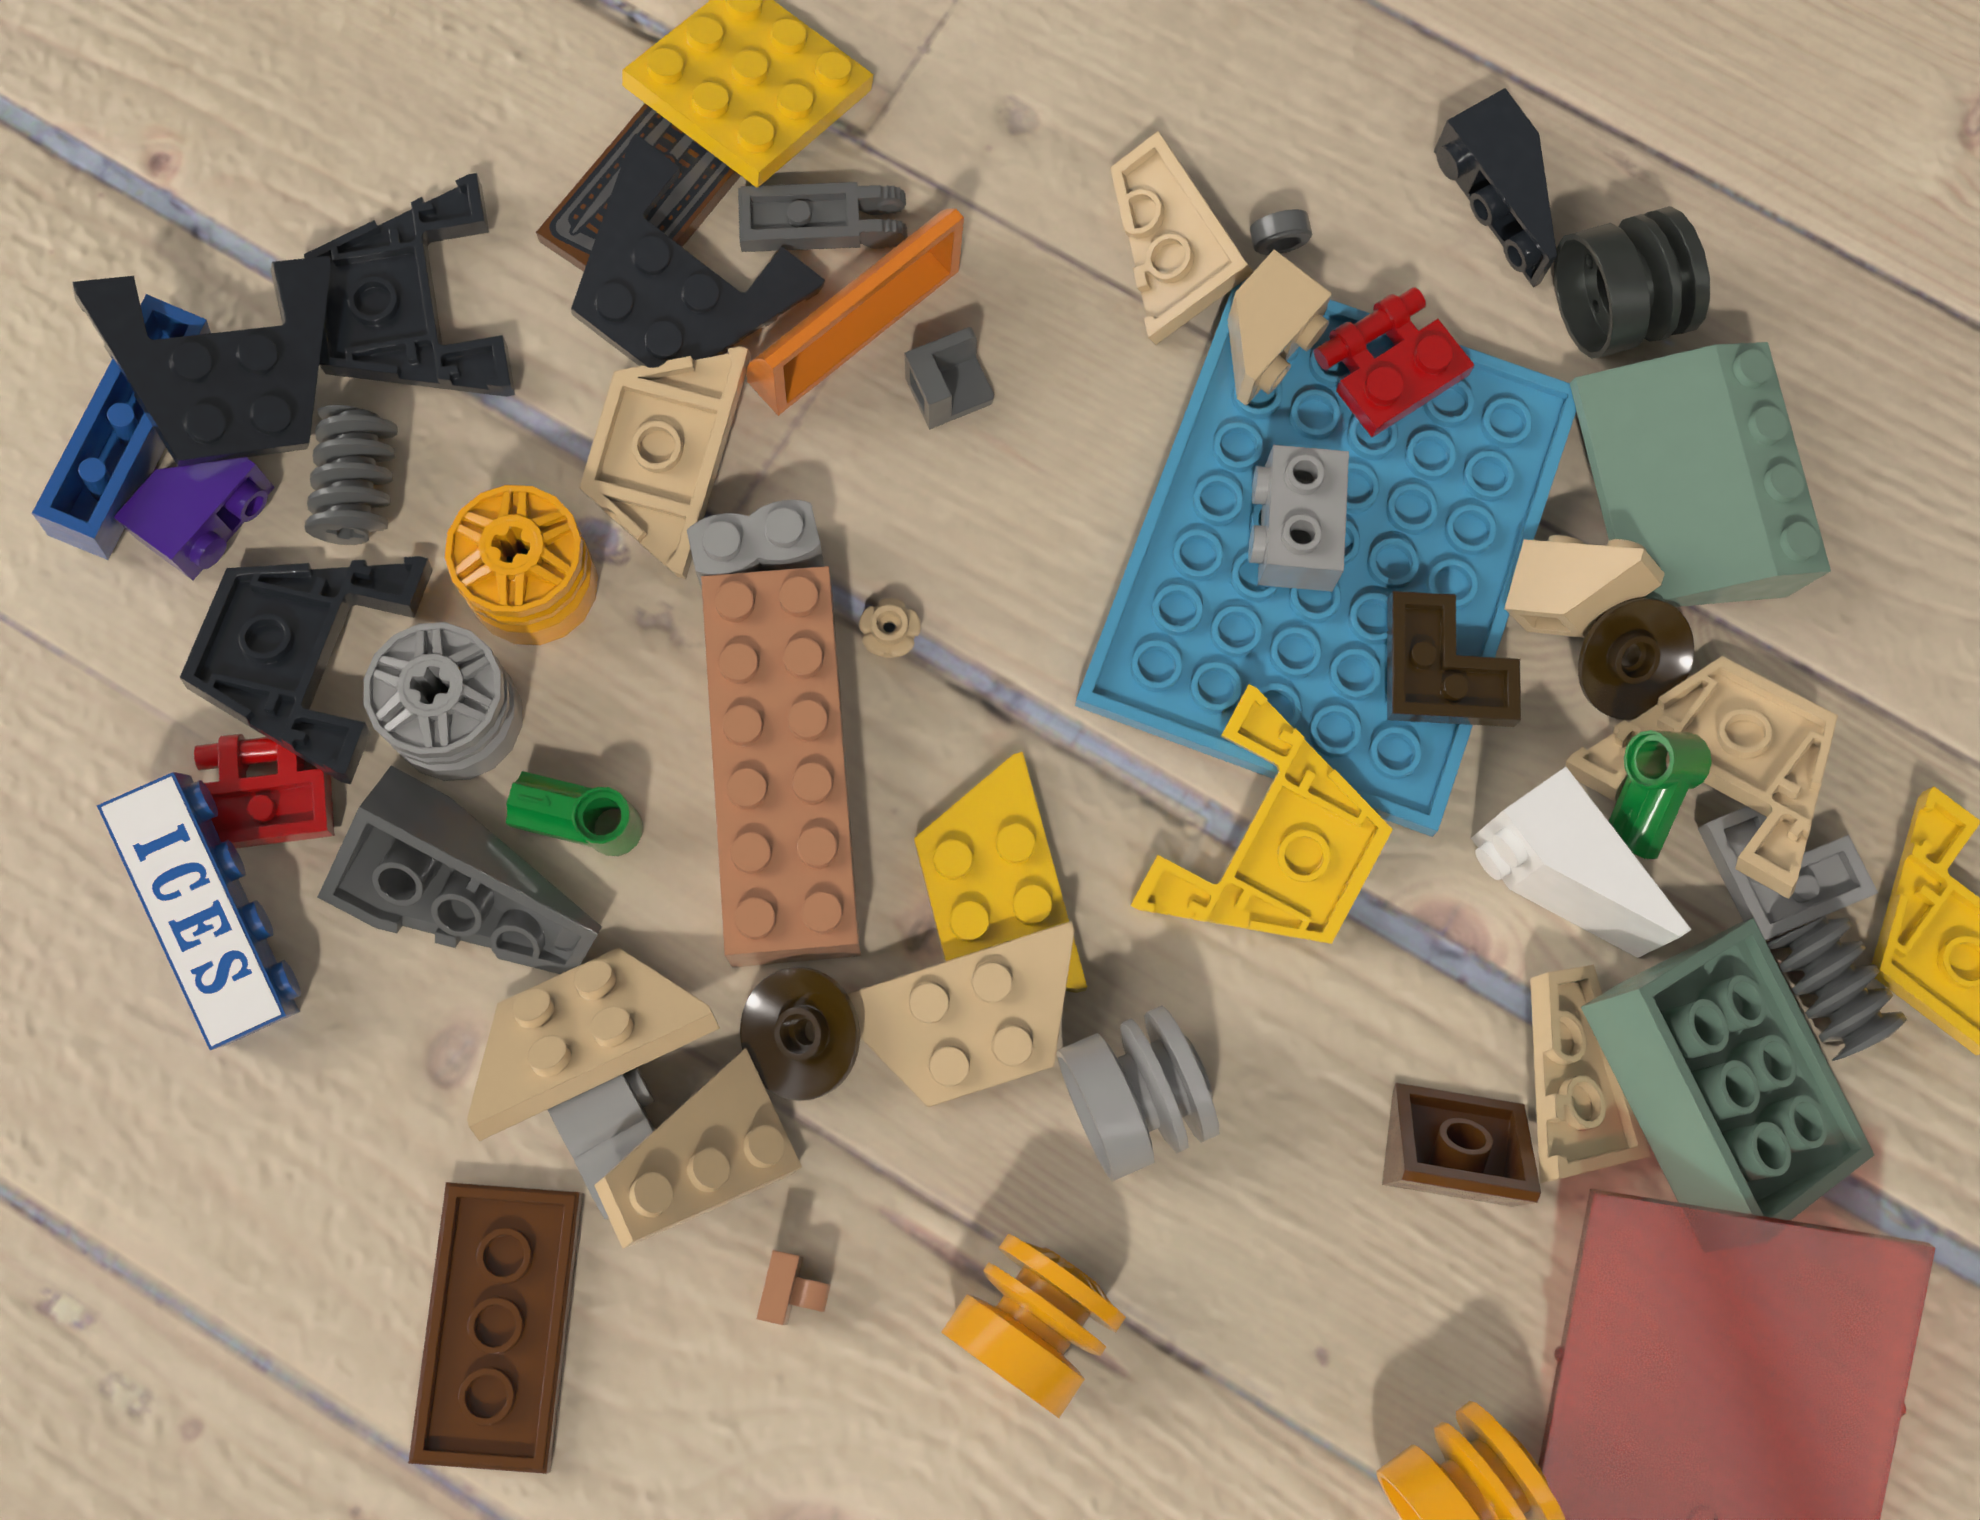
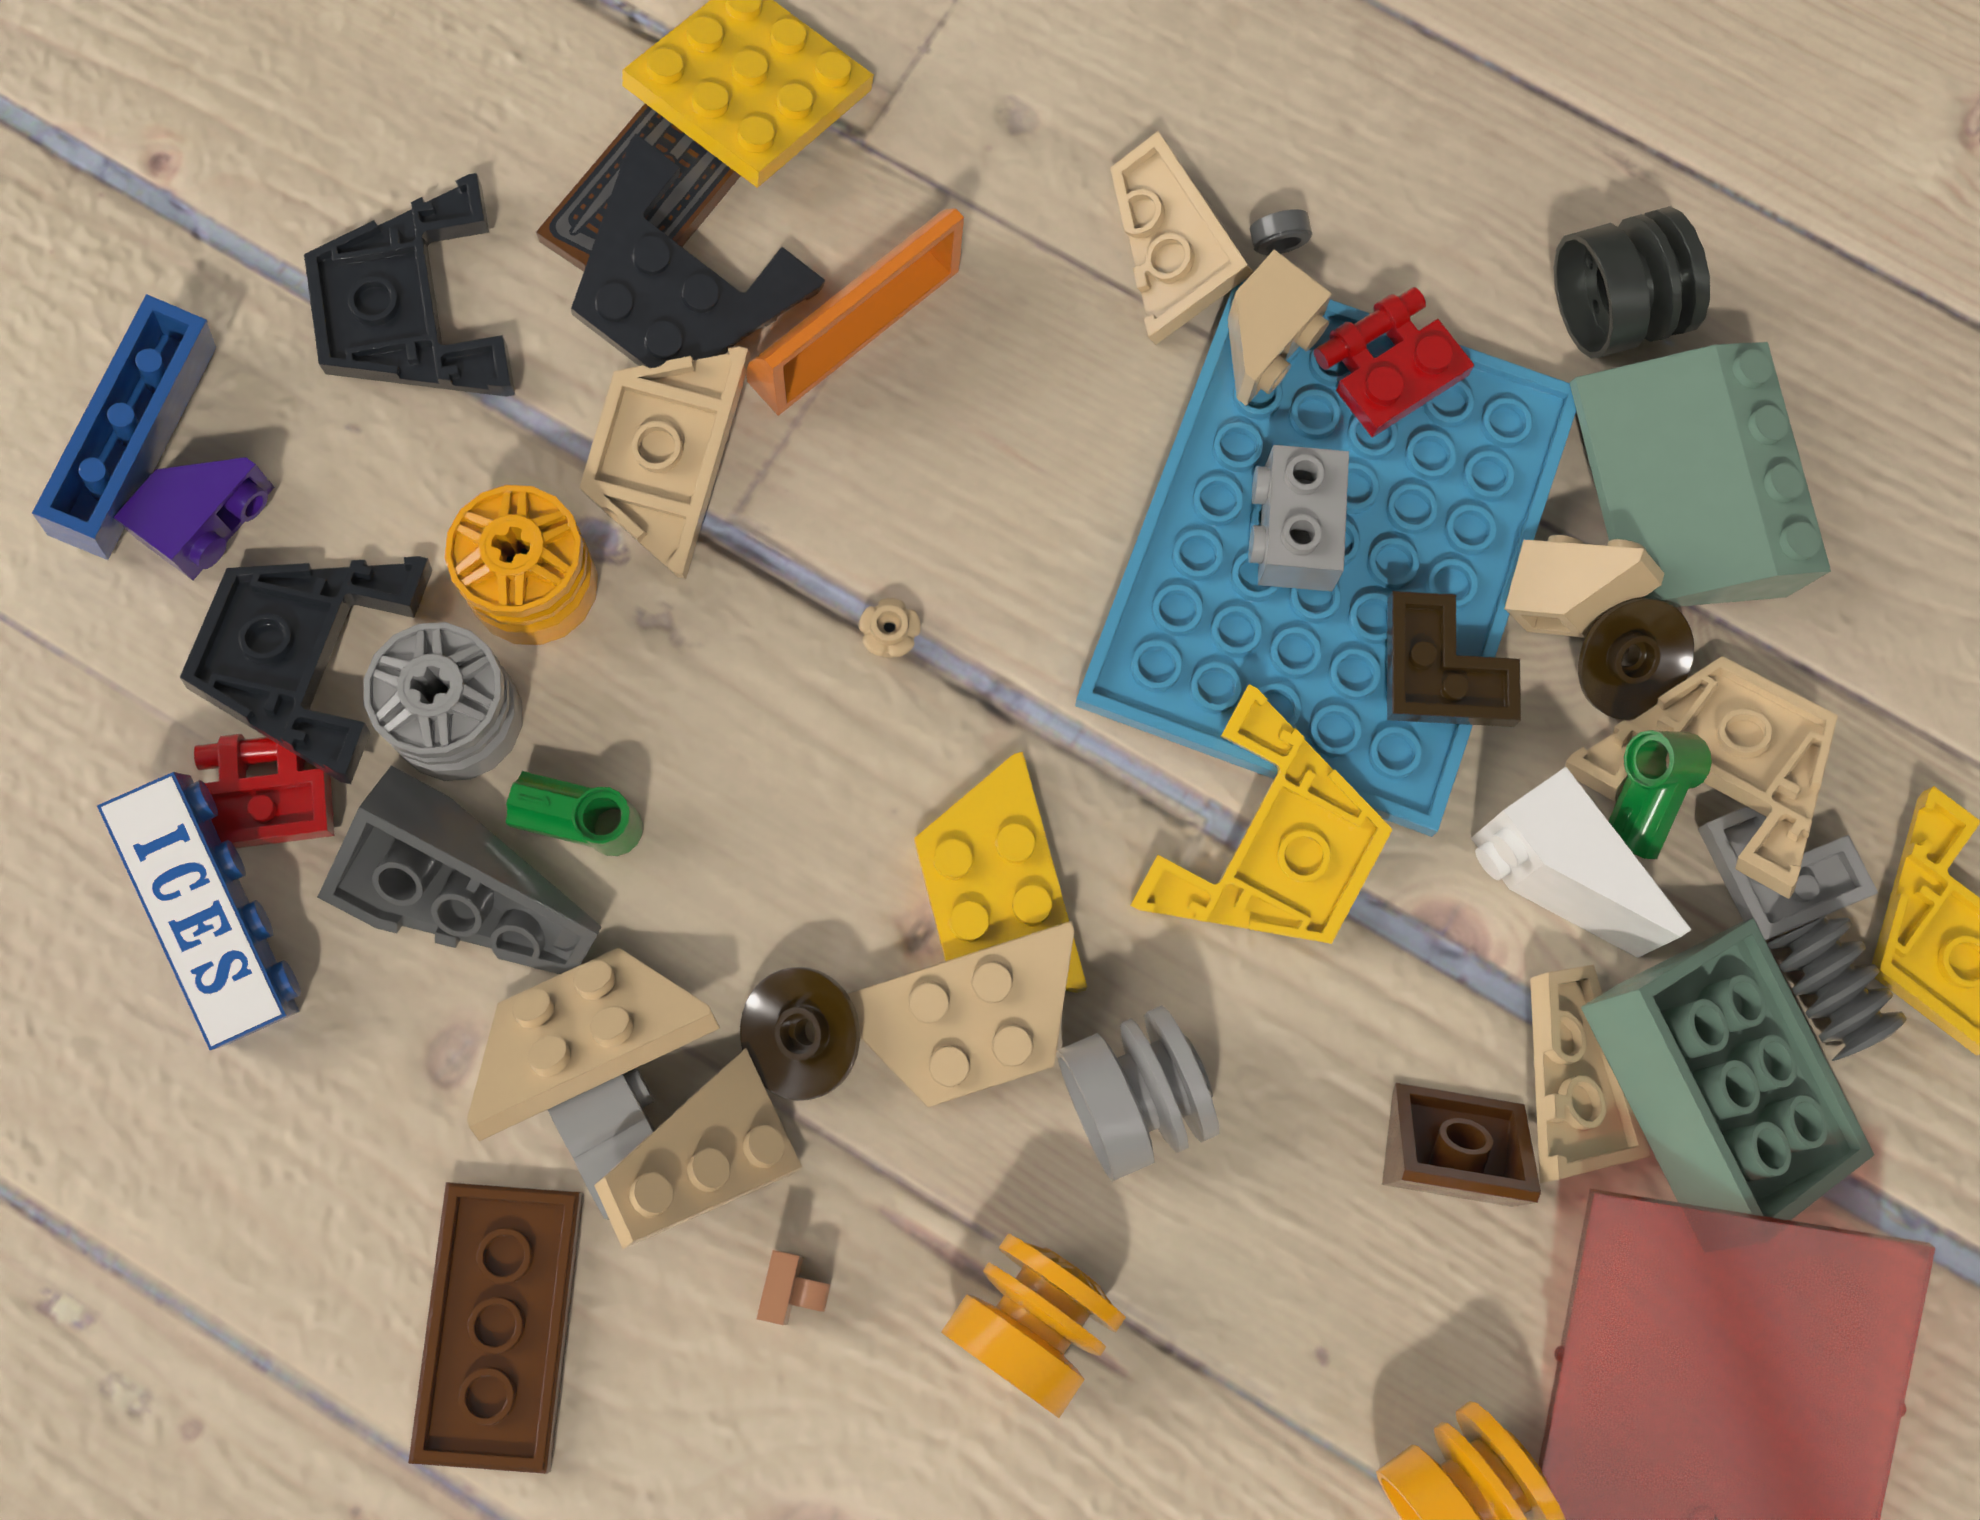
black wing [73,256,331,467] -> none
dark grey piece [304,405,398,545] -> none
light grey brick [687,500,824,589] -> none
nougat brick [701,566,861,968] -> none
dark grey hinge [738,182,908,252] -> none
dark grey panel [904,327,994,430] -> none
black slope [1434,88,1557,288] -> none

